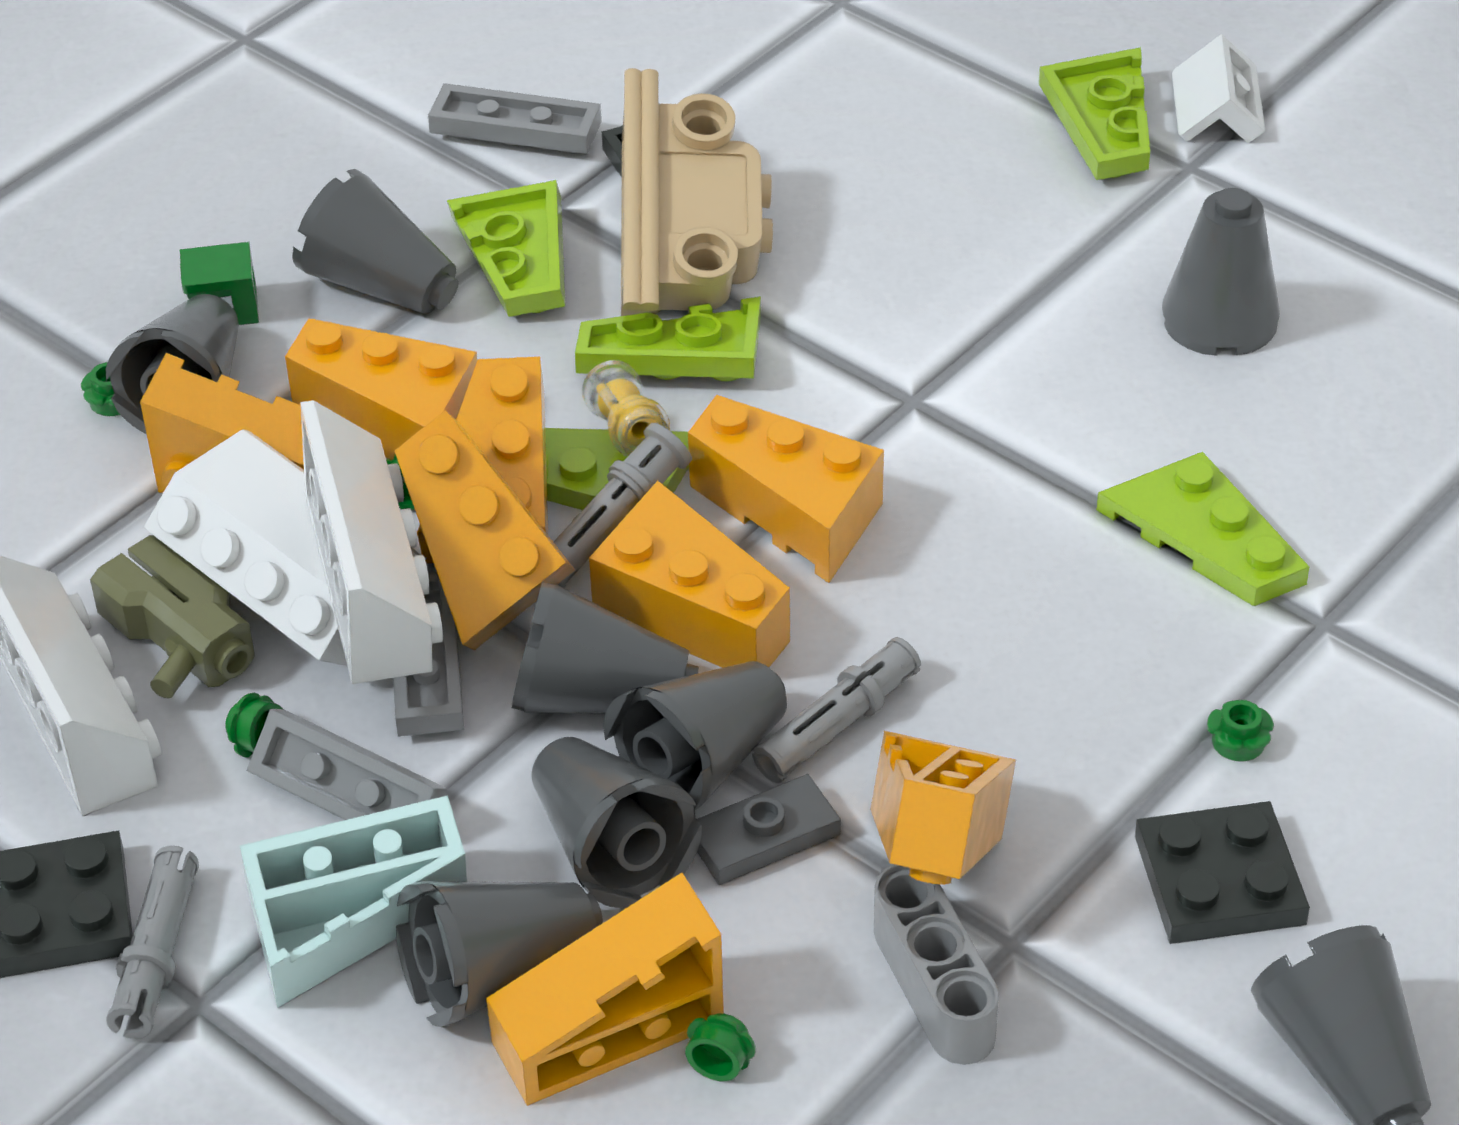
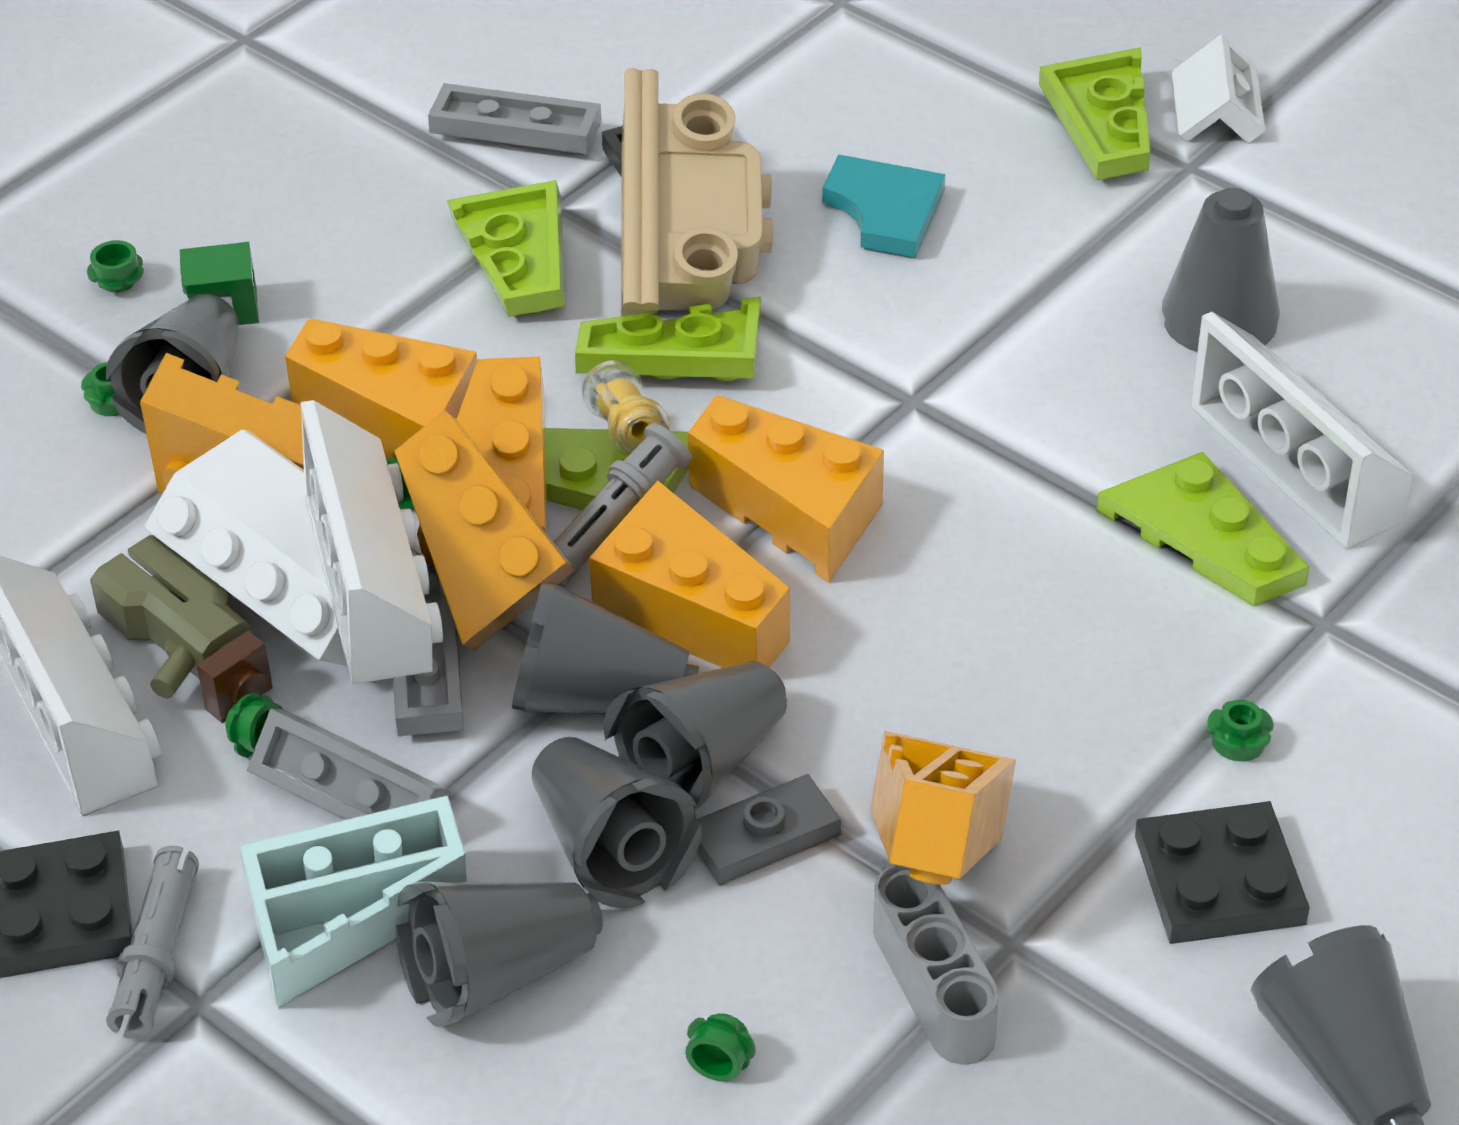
dark grey cone [292,169,459,314] -> none
light orange wedge [486,873,724,1106] -> none
light grey pin [752,637,921,783] -> none
none -> green plate [87,240,144,292]
none -> reddish brown plate [196,630,273,723]
none -> teal tile [822,154,946,258]
none -> white slope [1191,312,1413,549]

